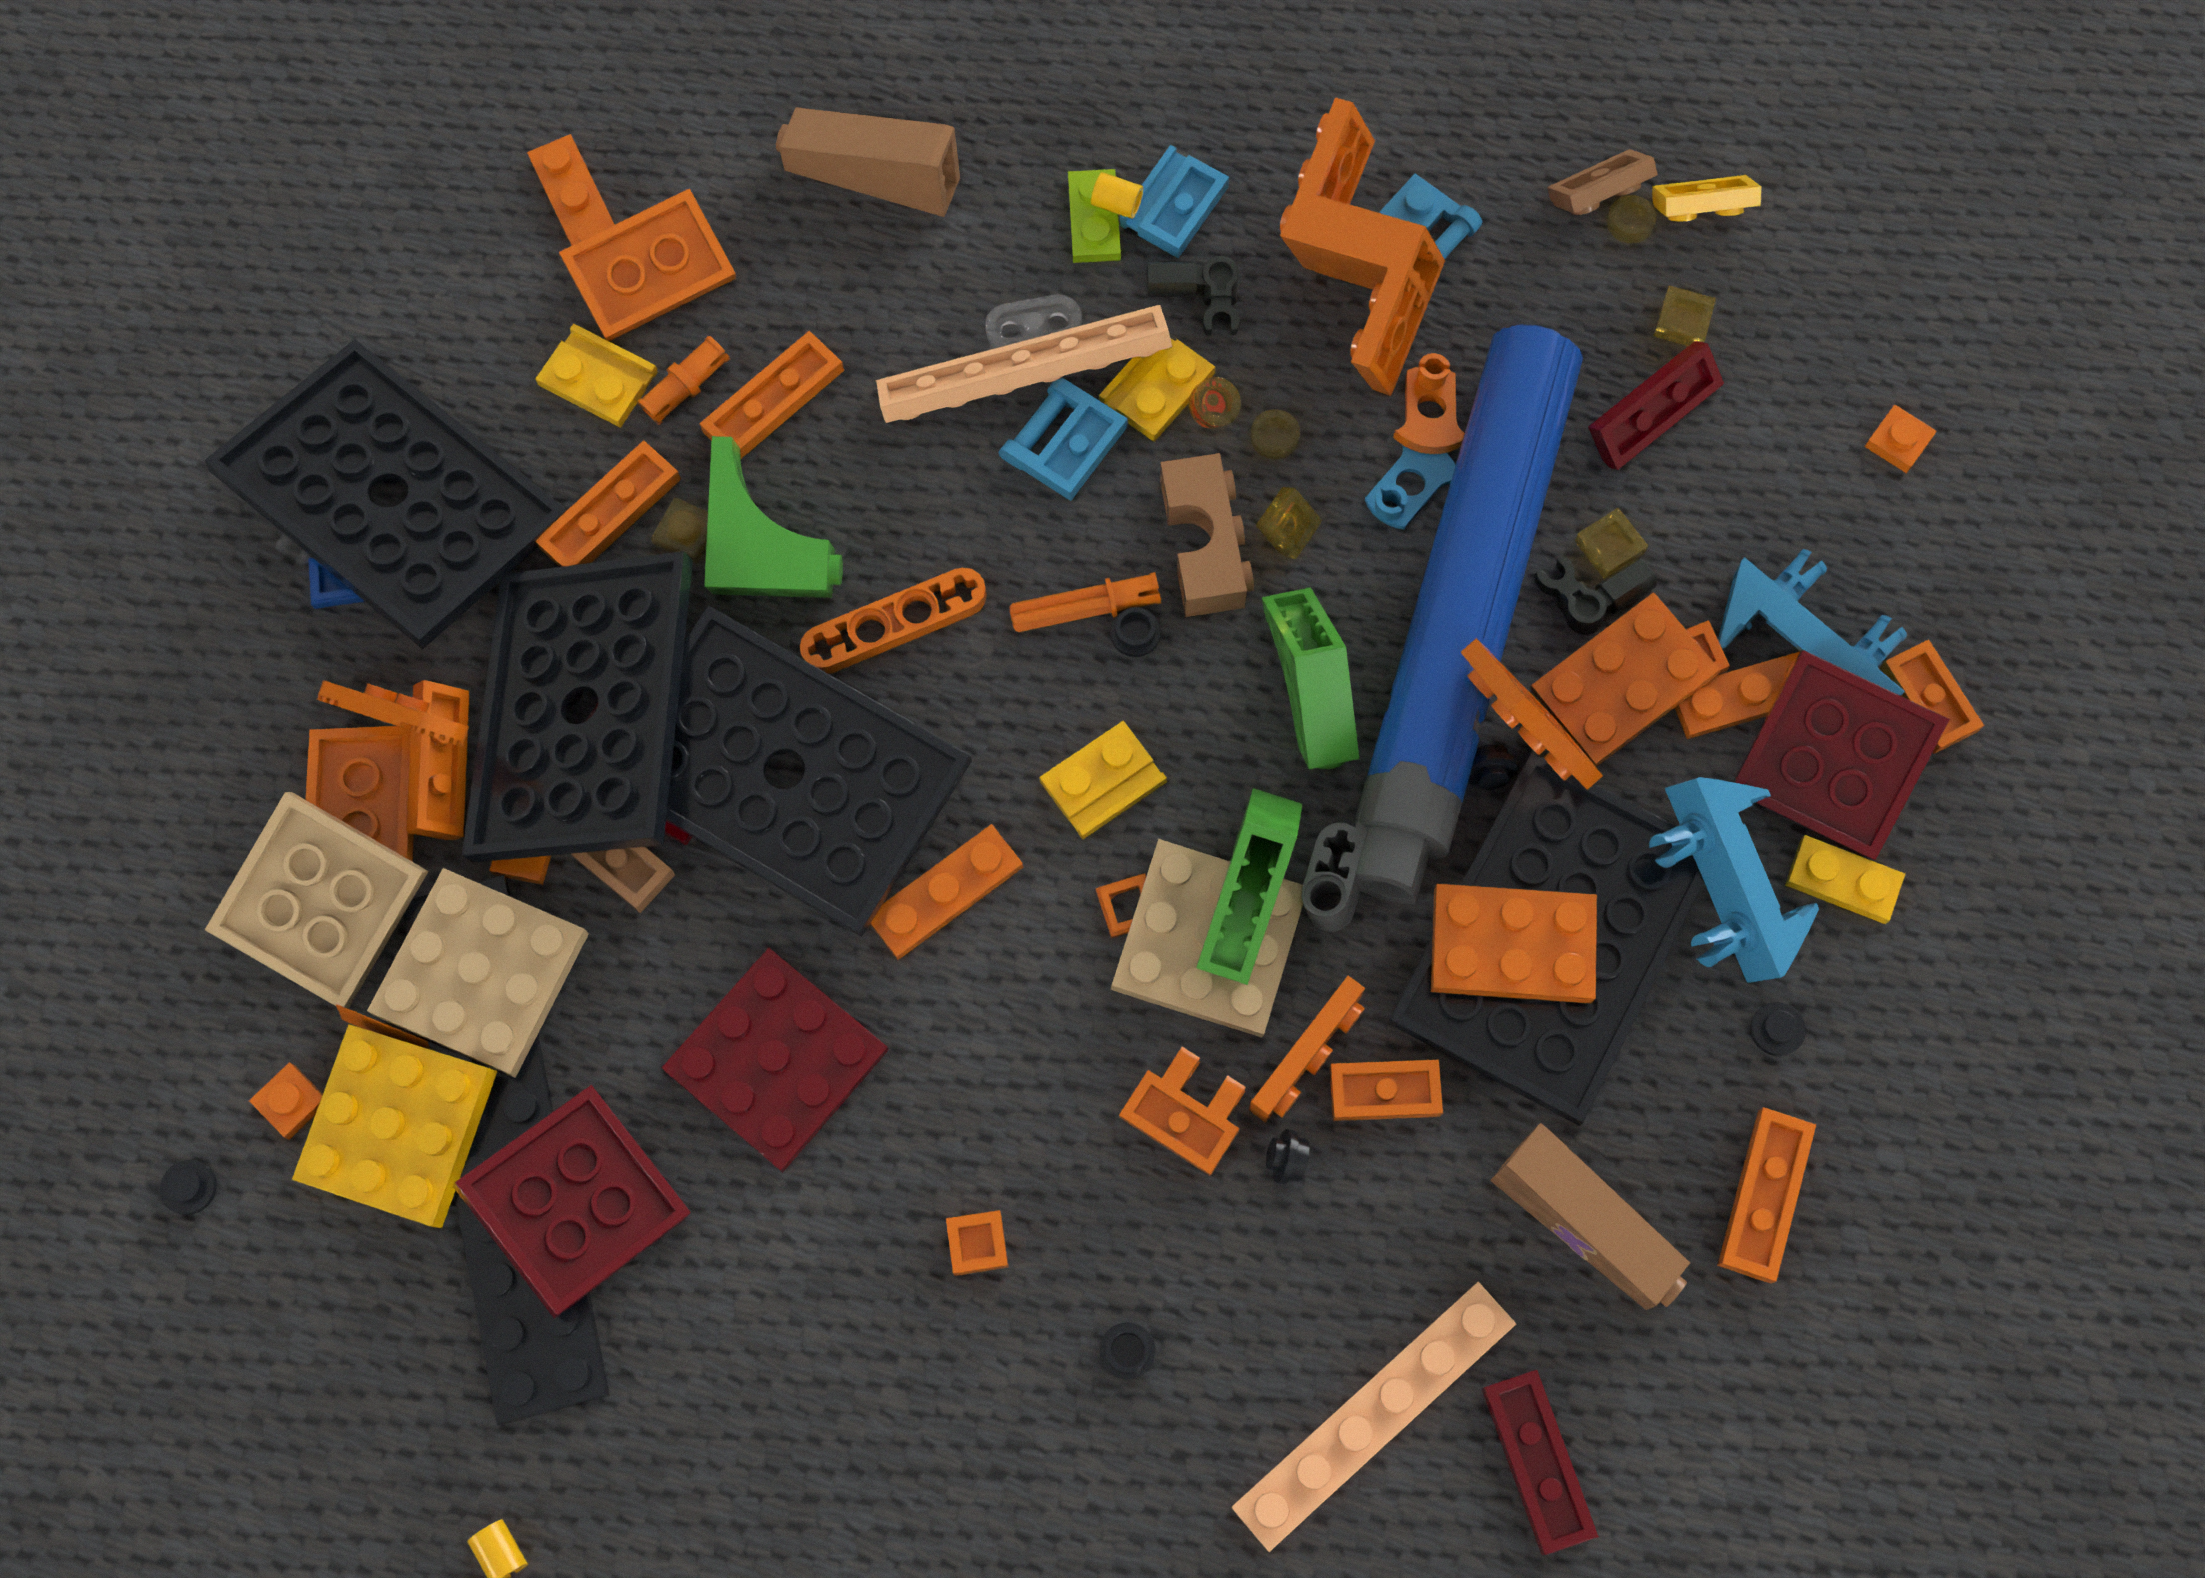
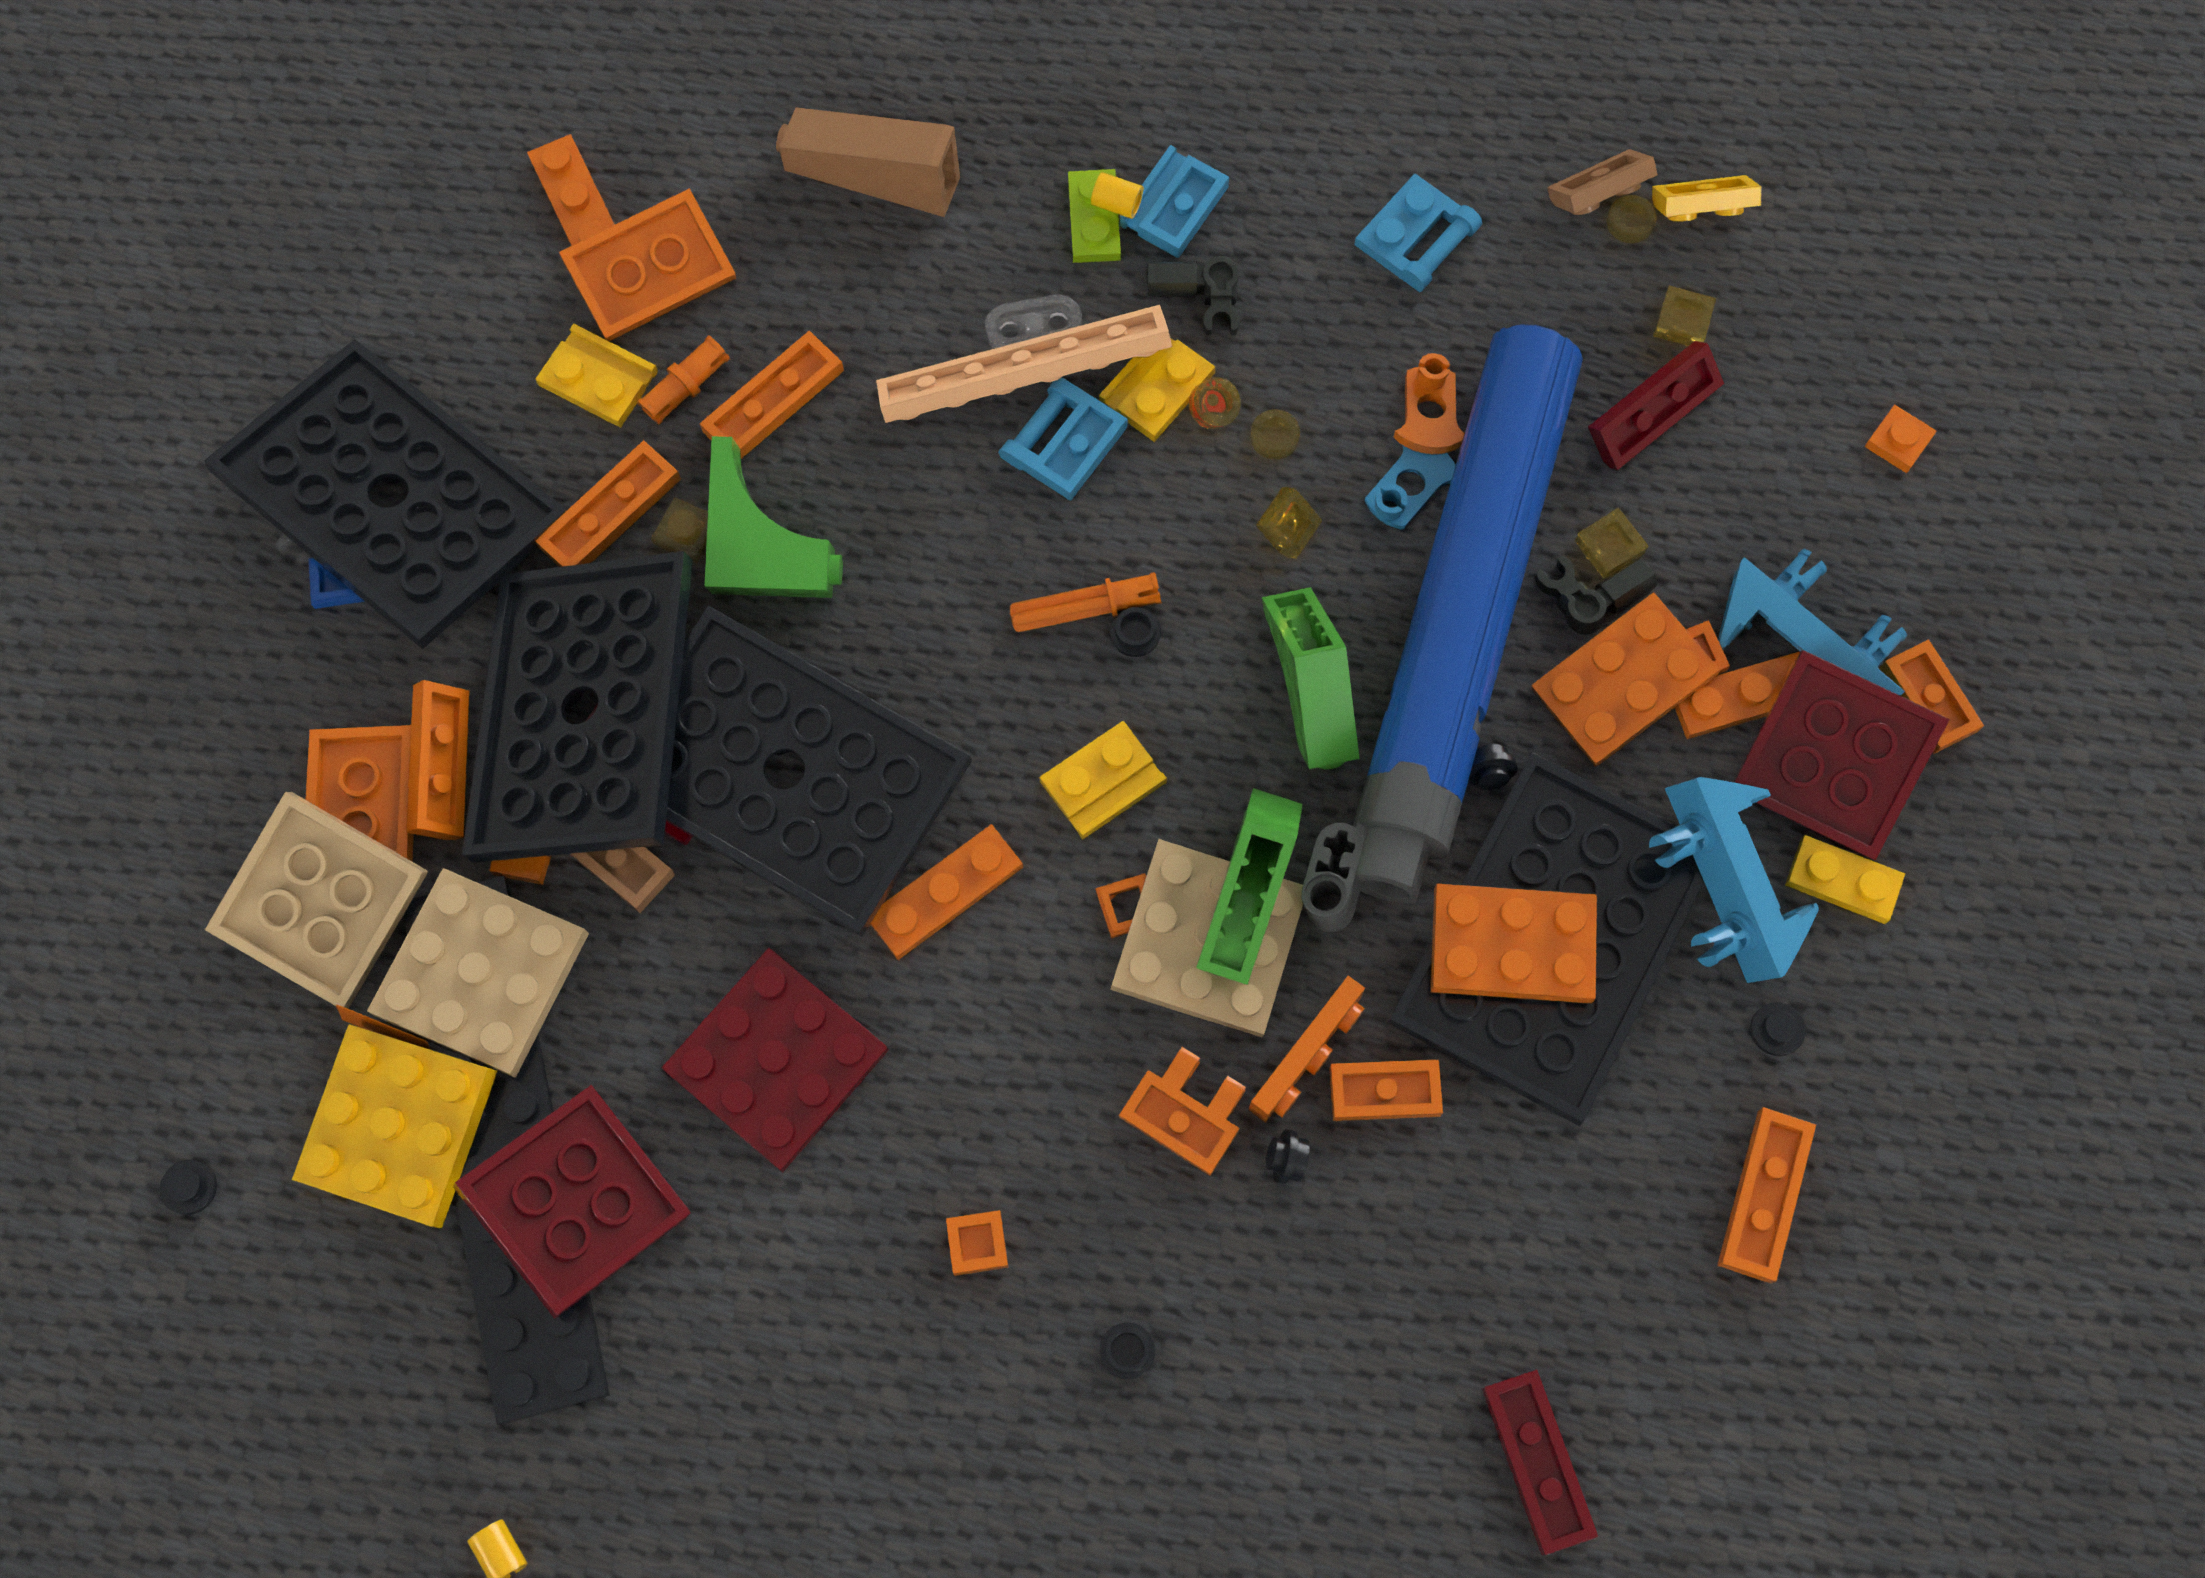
orange plate [249,1062,323,1140] -> none
orange plate [317,680,469,747] -> none
orange beam [800,567,987,674] -> none
medium nougat arch [1160,453,1254,617] -> none
light nougat plate [1231,1281,1516,1552] -> none
orange bracket [1280,98,1445,396] -> none
orange plate [1461,638,1603,790] -> none
medium nougat slope [1490,1123,1690,1310] -> none

